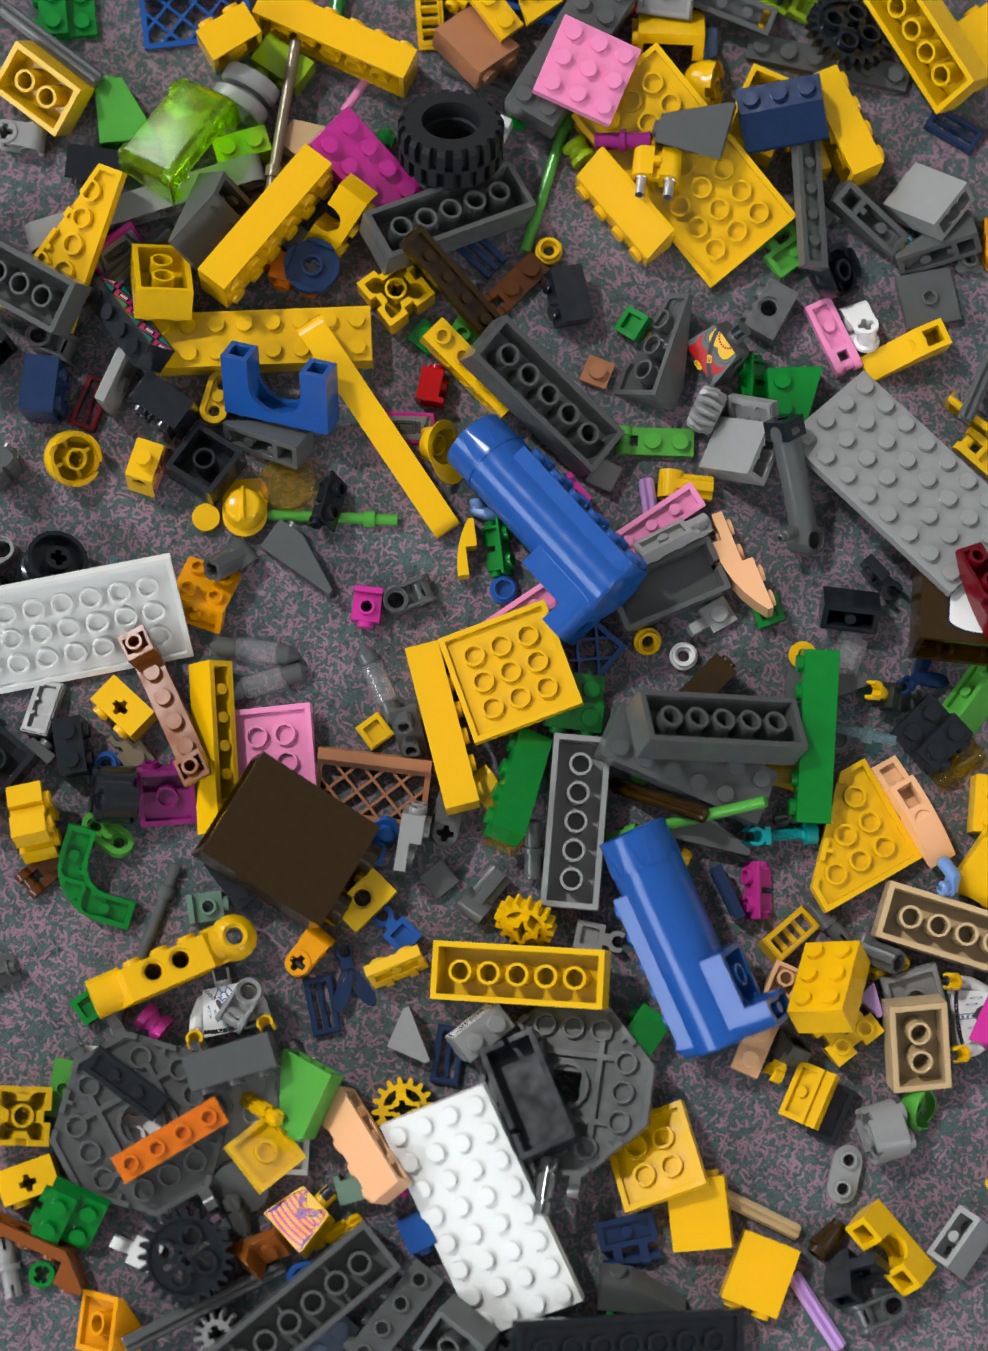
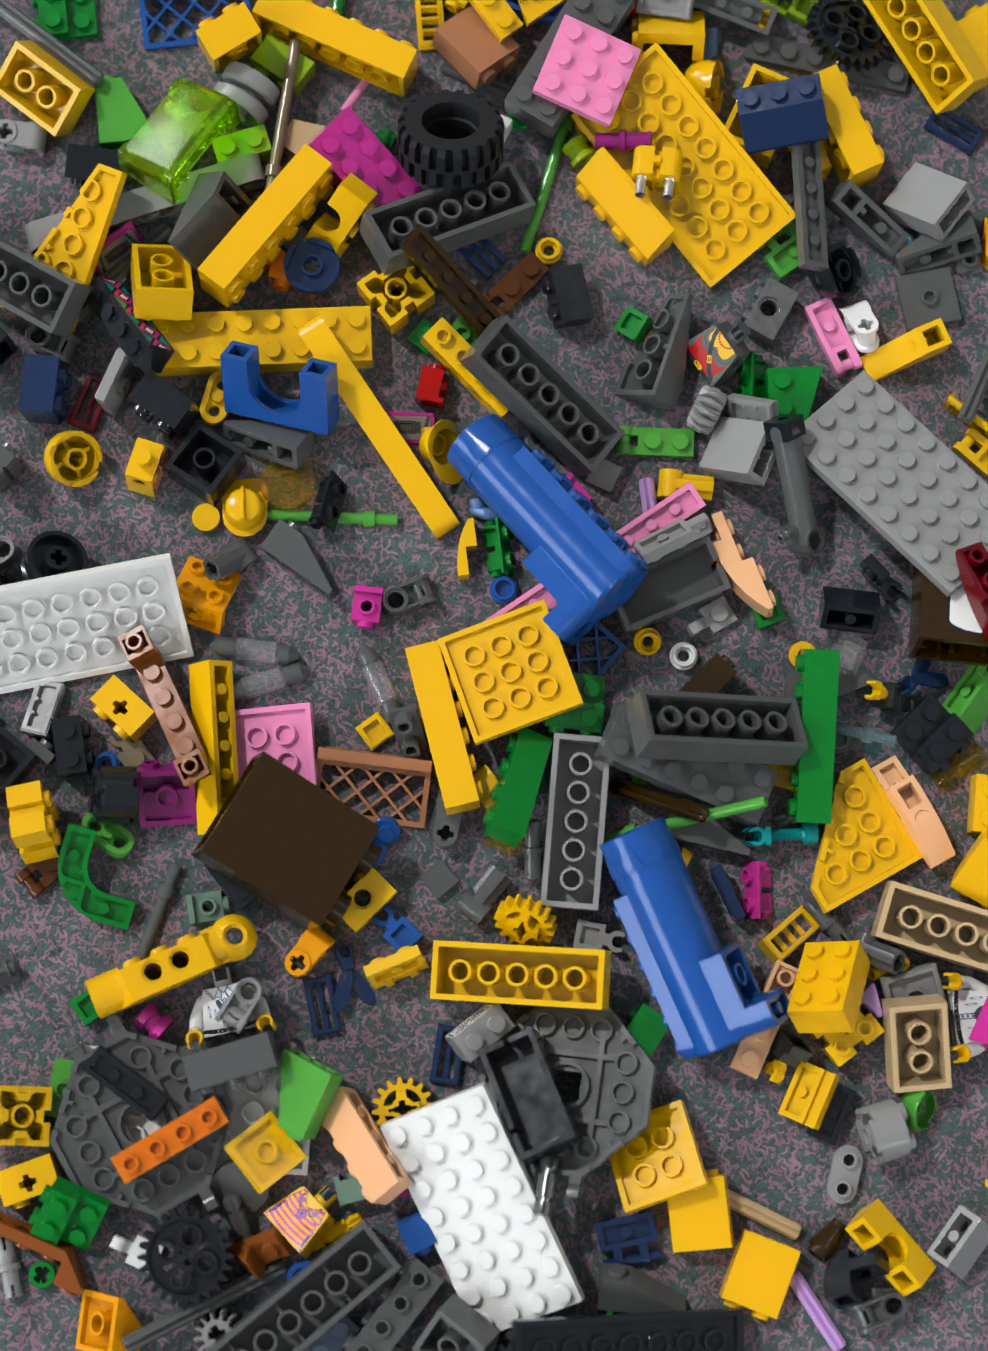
yellow axle [239,1092,285,1127] -> none
light grey slope [387,1006,431,1063] -> none
light grey plate [393,801,432,872] -> none
nougat plate [579,354,615,391] -> none
dark grey slope [651,102,737,162] -> none
medium blue arm [937,856,961,898] -> none

